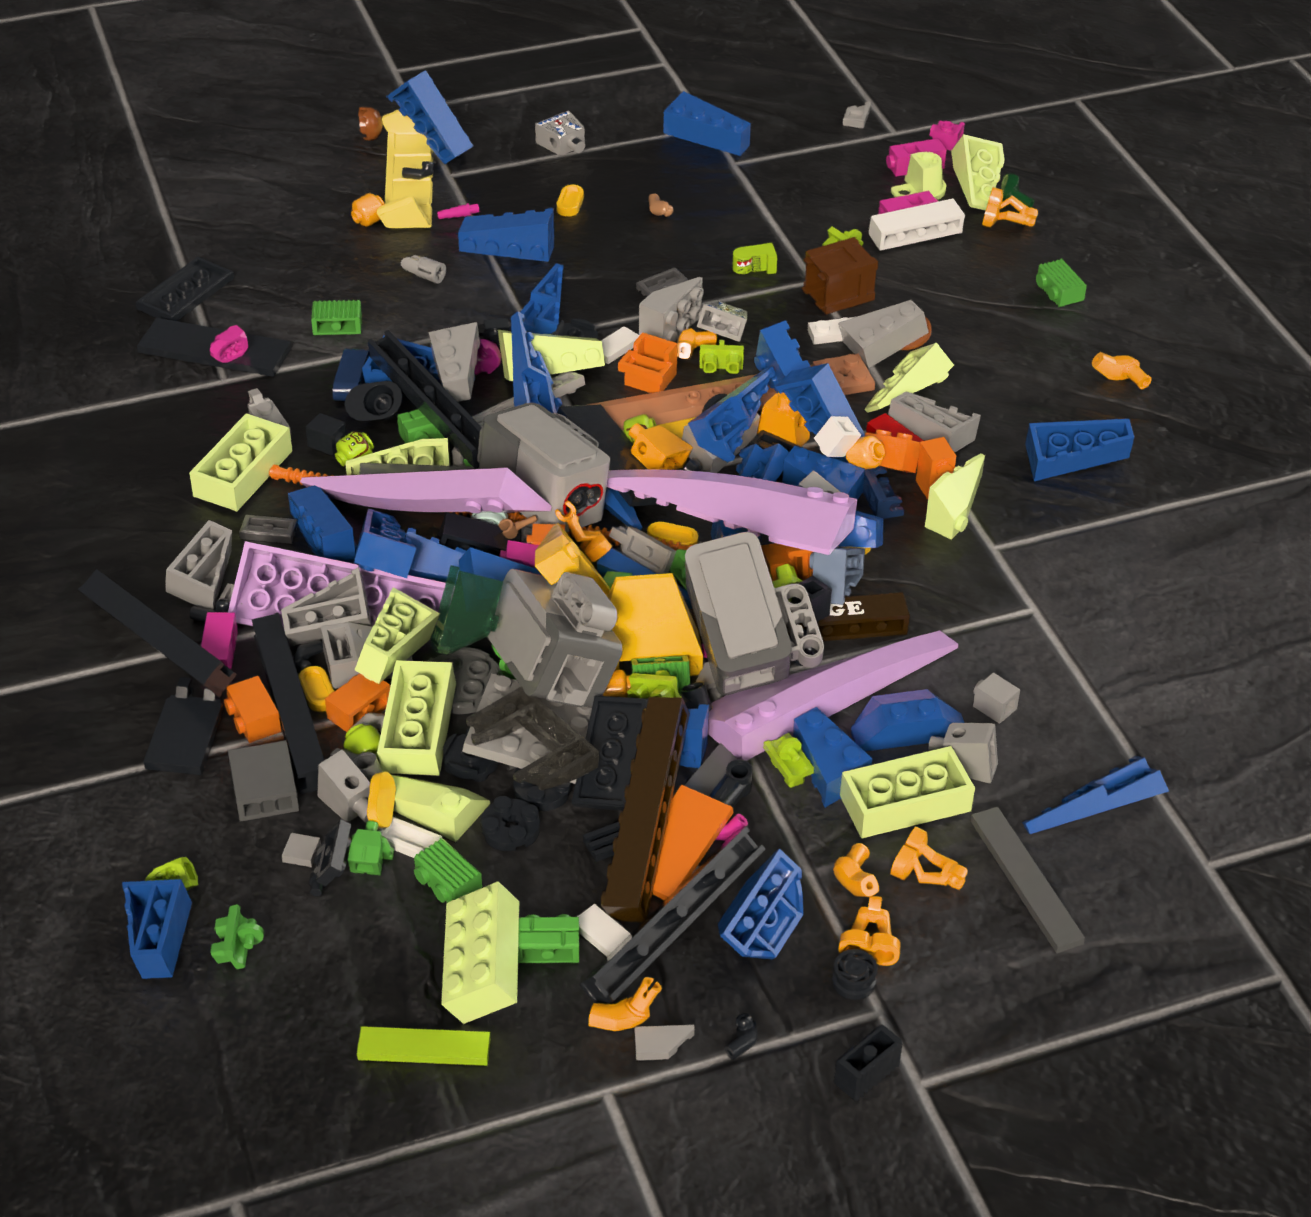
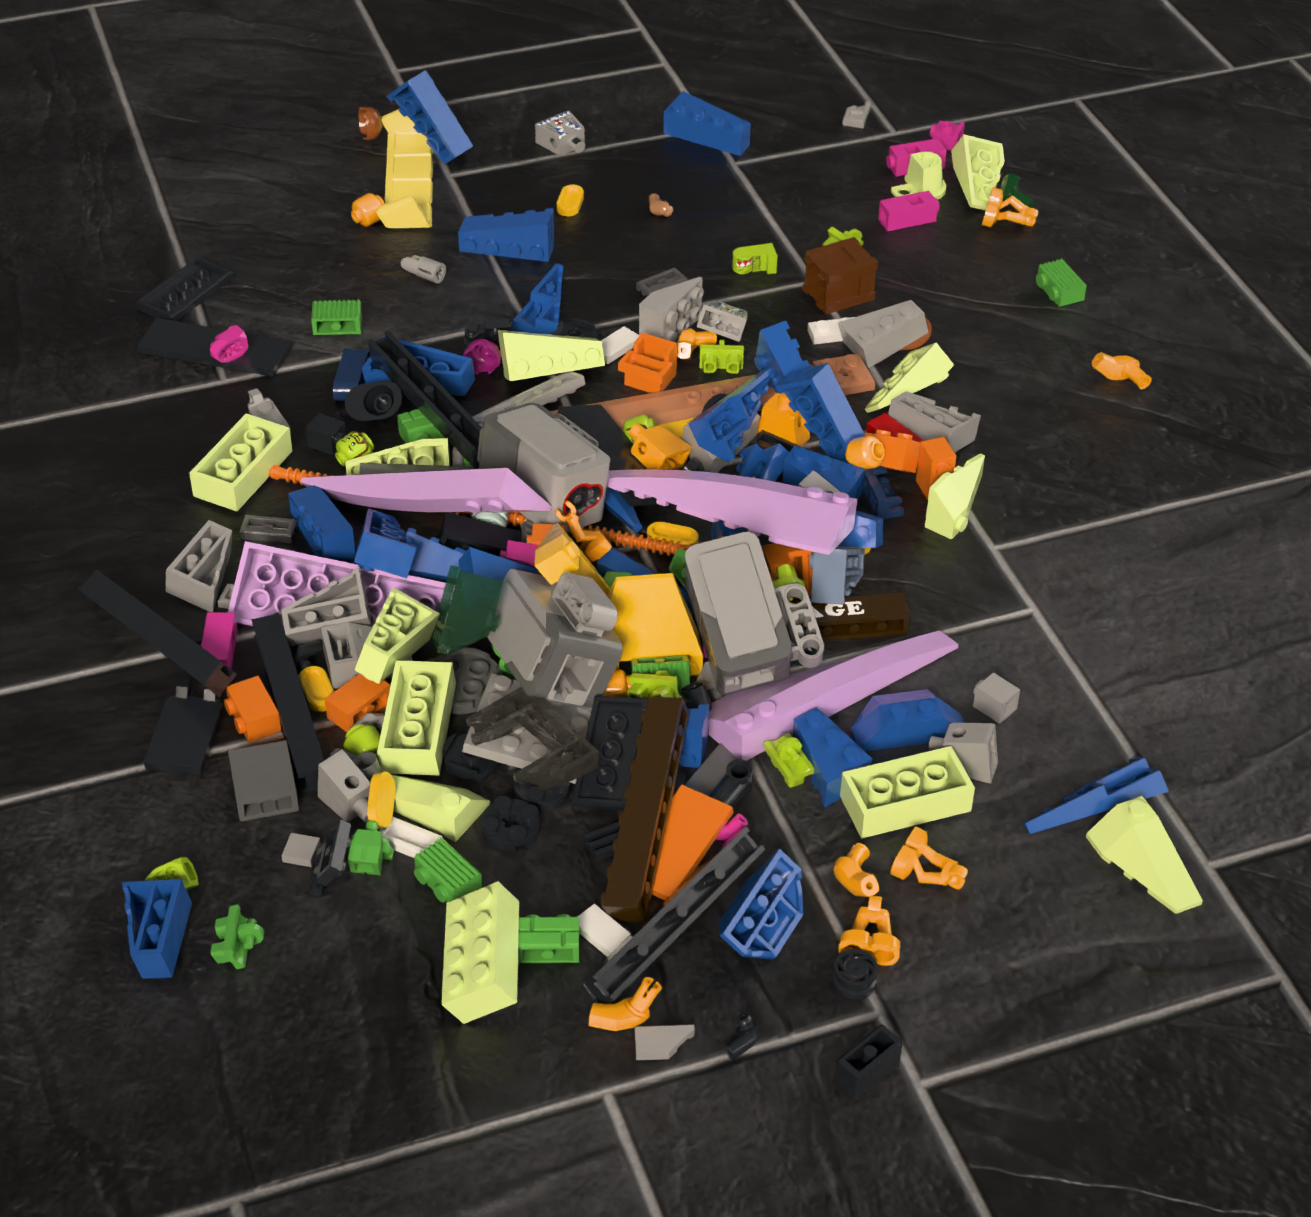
black arm [190,599,230,622] -> none
lime tile [357,1027,490,1066] -> none
black arm [402,161,434,180] -> none
light grey wedge [429,322,480,402] -> none
dark pink animal [437,203,479,219] -> none
medium nougat hand [499,515,537,539] -> none
blue wedge [511,311,562,413] -> none
light grey hinge [609,526,676,574] -> none
black brick [791,576,832,622] -> none
white brick [814,416,861,457] -> none
white brick [869,199,965,250] -> none
dark grey tile [971,807,1085,954] -> none
blue wedge [1025,419,1134,481] -> none
none -> yellowish green wedge [1086,796,1203,914]

